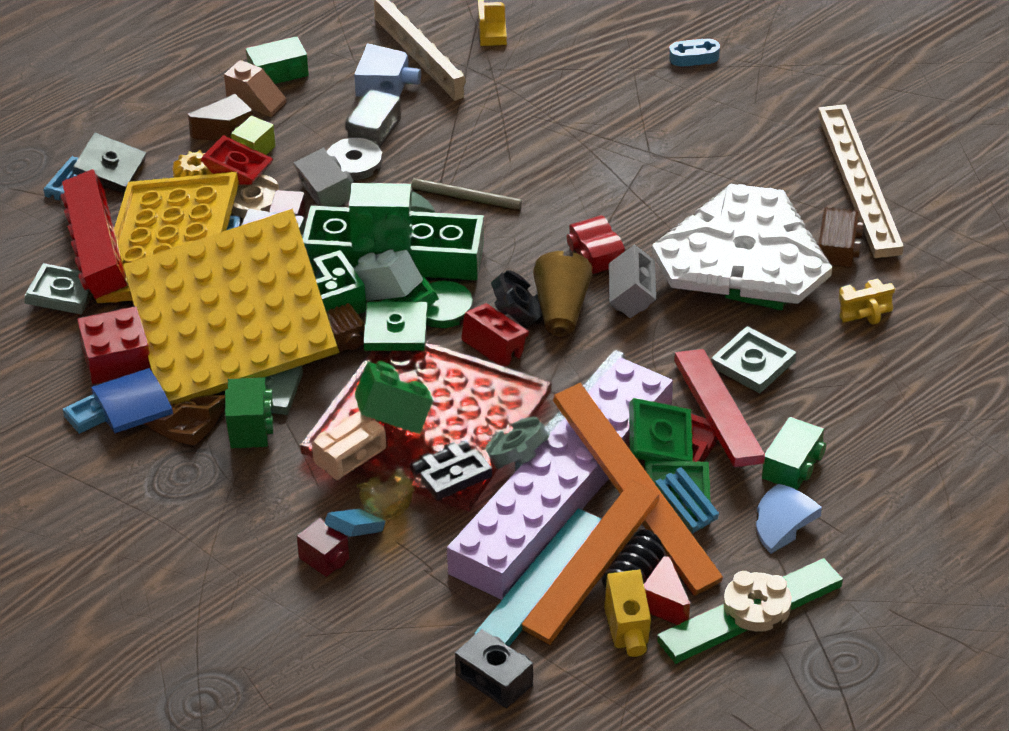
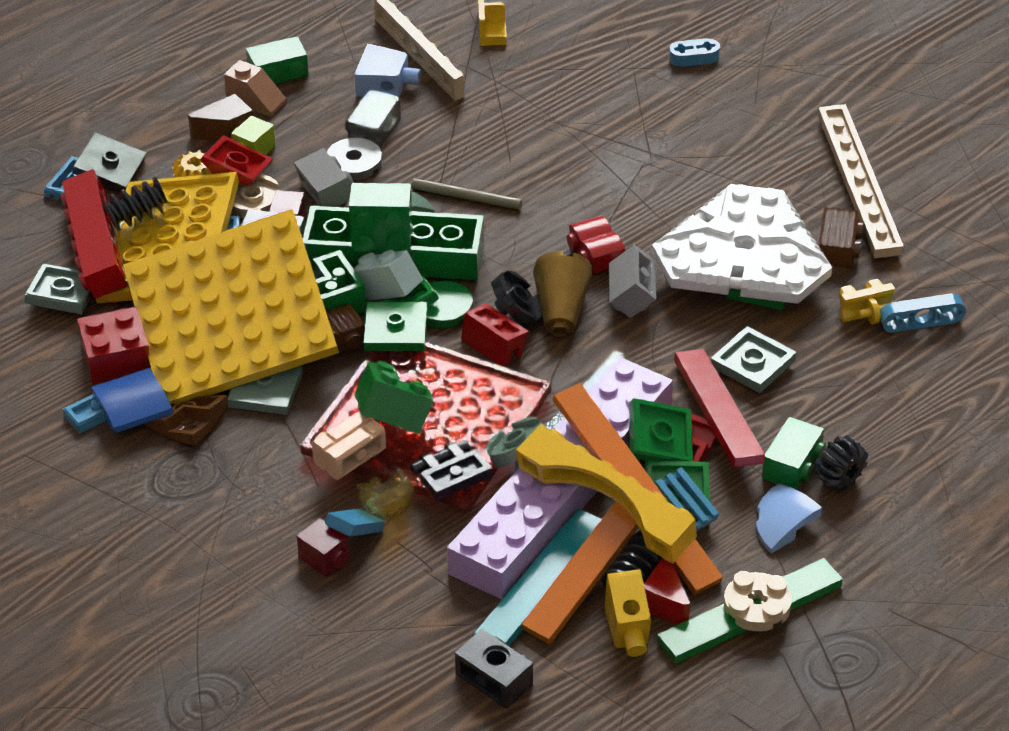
green brick [225,377,274,448] -> none
none -> black piece [102,177,168,231]
none -> yellow arch [516,424,697,564]
none -> black gear [814,435,869,491]
none -> dark azure beam [880,294,966,332]

